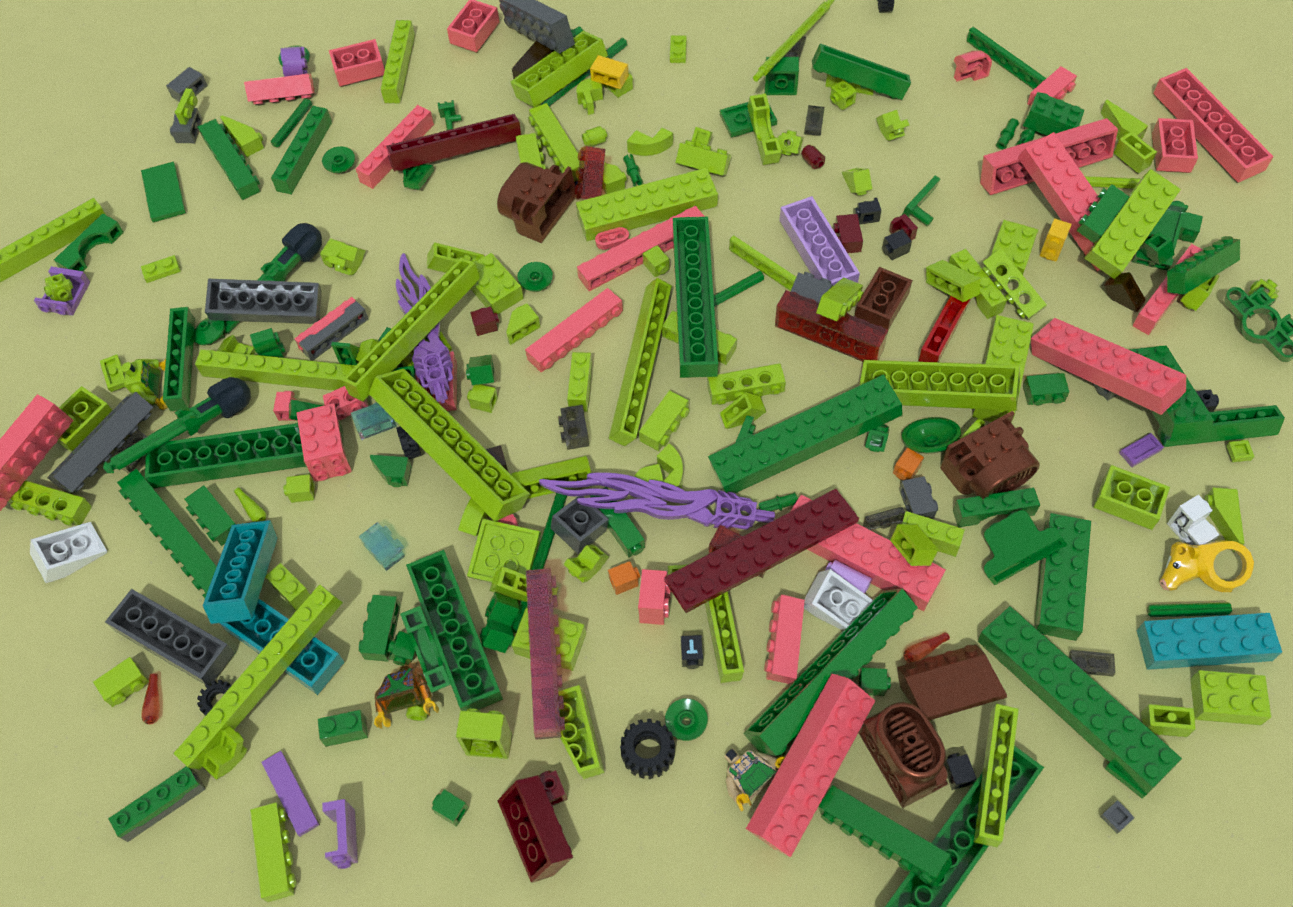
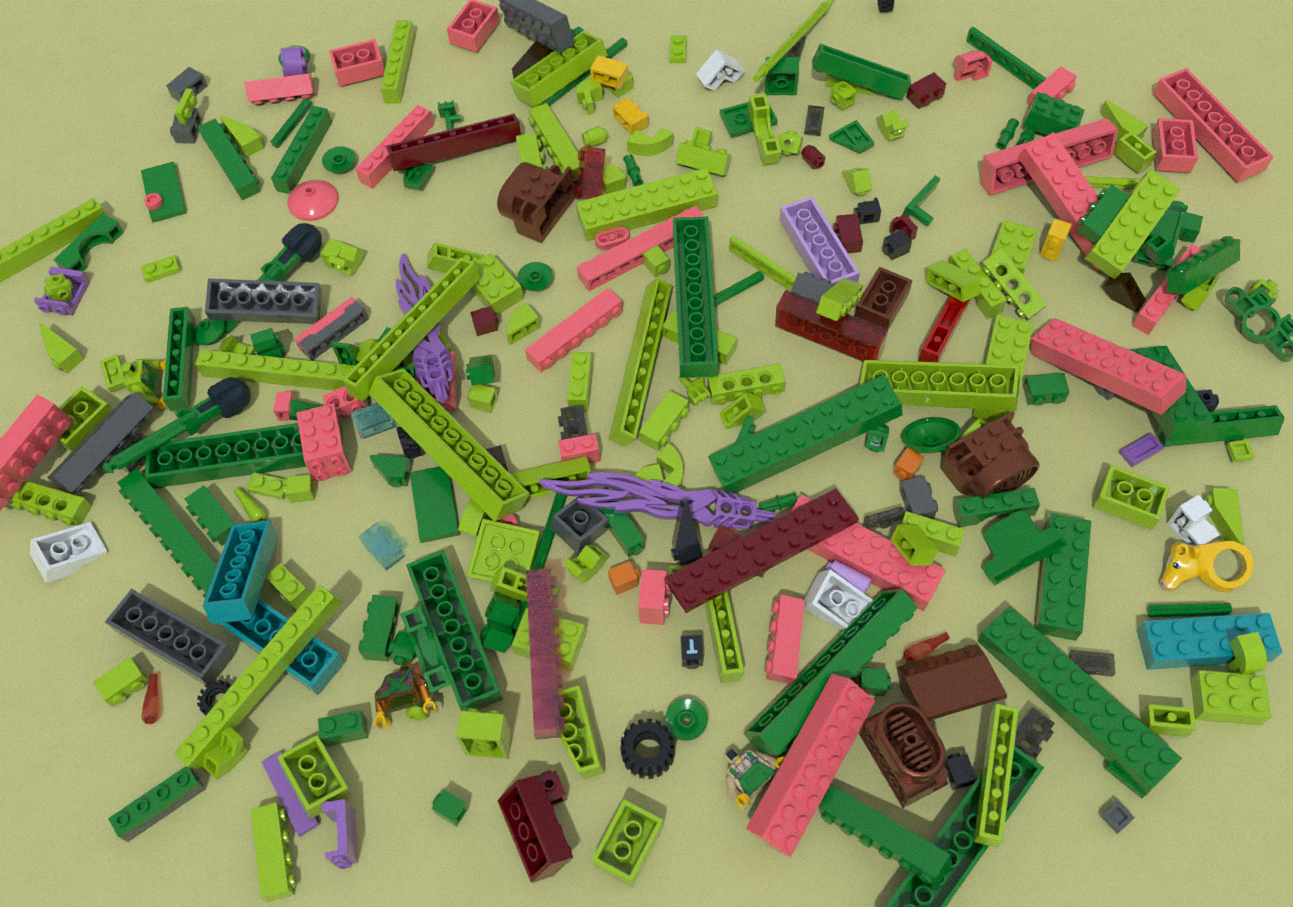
none -> lime slope [39,323,84,374]
none -> coral tile [144,193,163,210]
none -> lime plate [246,472,286,500]
none -> lime brick [277,735,349,820]
none -> coral dish [287,180,338,221]
none -> green tile [410,467,459,543]
none -> coral brick [558,434,600,463]
none -> lime brick [591,799,664,887]
none -> yellow brick [612,97,648,135]
none -> black slope [671,498,703,565]
none -> lime arm [678,375,711,406]
none -> white brick [696,49,745,91]
none -> green wing [829,120,874,154]
none -> dark red brick [906,72,946,109]
none -> clear smoke brick [1014,707,1055,759]
none -> lime brick [1228,632,1267,675]

